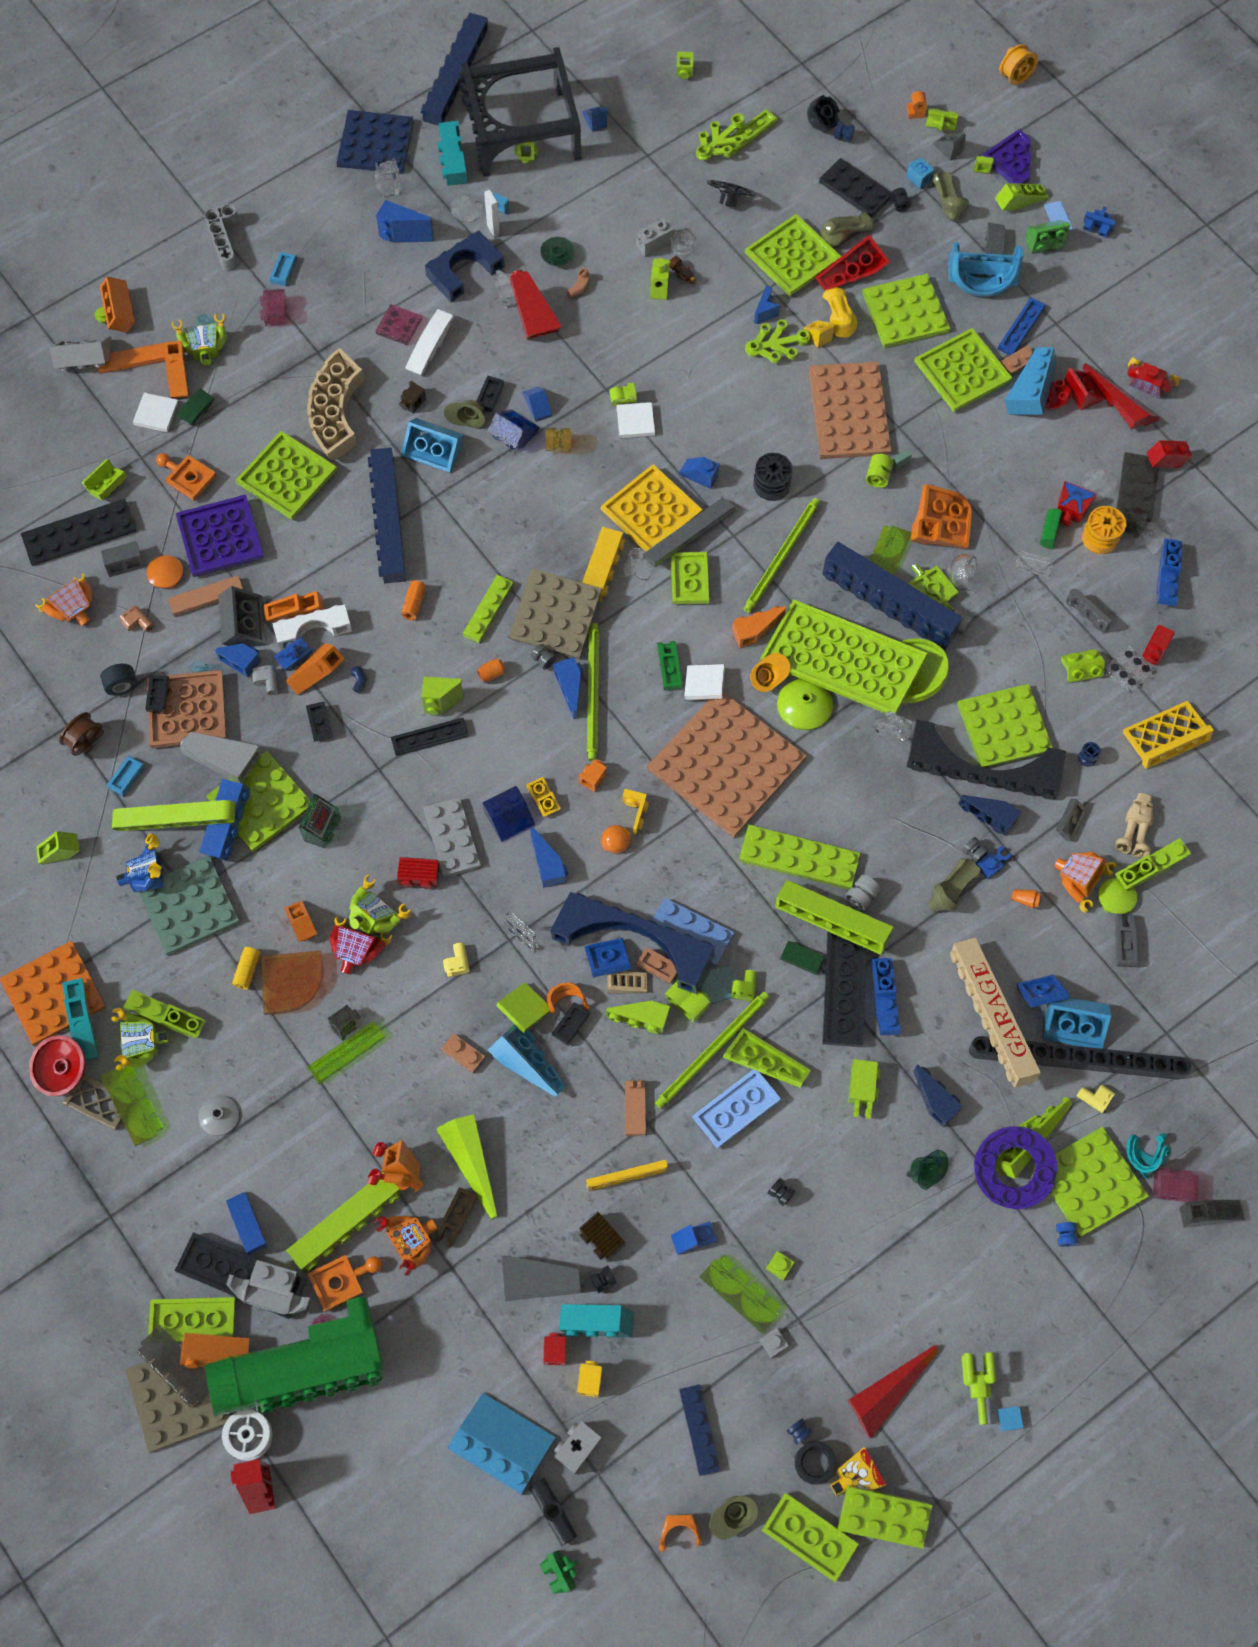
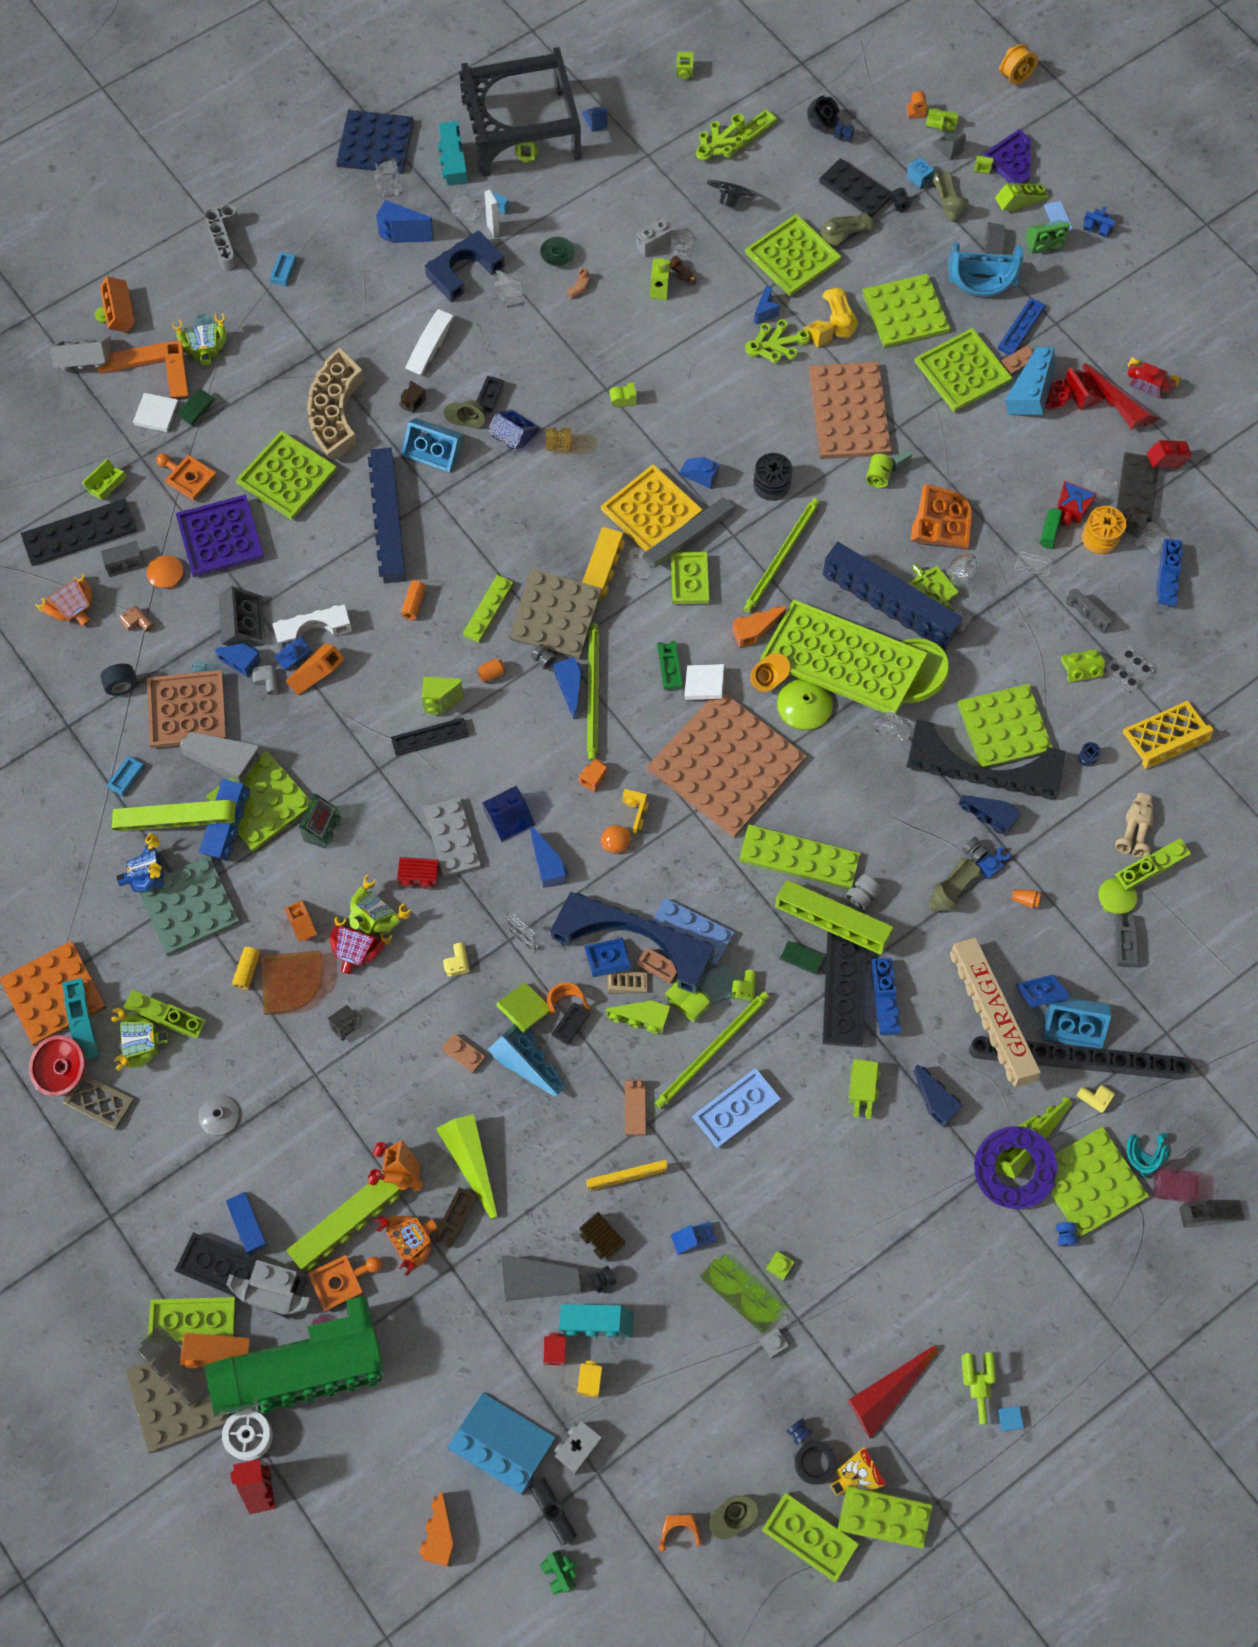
lime slope [36,831,80,864] -> none
reddish brown wheel [59,712,104,756] -> none
clear neon green windscreen [100,1067,163,1147] -> none
black plate [145,675,170,713] -> none
nougat tile [168,575,243,616] -> none
clear pink brick [260,289,286,326] -> none
orange slope [264,591,325,622] -> none
black plate [306,701,333,742] -> none
clear neon green tile [307,1021,385,1084] -> none
dark blue arm [351,666,367,694] -> none
clear pink tile [376,304,422,345] -> none
dark blue brick [421,12,488,126] -> none
red slope [509,270,561,340] -> none
blue slope [522,386,552,422] -> none
yellow slope [526,777,561,817] -> none
white tile [617,402,655,438] -> none
dark blue plate [679,1384,720,1476] -> none
lime wing [723,1028,811,1088] -> none
black wheel [767,1177,796,1206] -> none
red wedge [815,234,890,291] -> none
clear neon green windscreen [870,525,911,576] -> none
clear green piece [906,1150,949,1190] -> none
orange torso [1055,852,1116,913] -> none
flat silver plate [1056,799,1087,841] -> none
red brick [1141,625,1175,665] -> none
none -> orange slope [419,1492,454,1567]

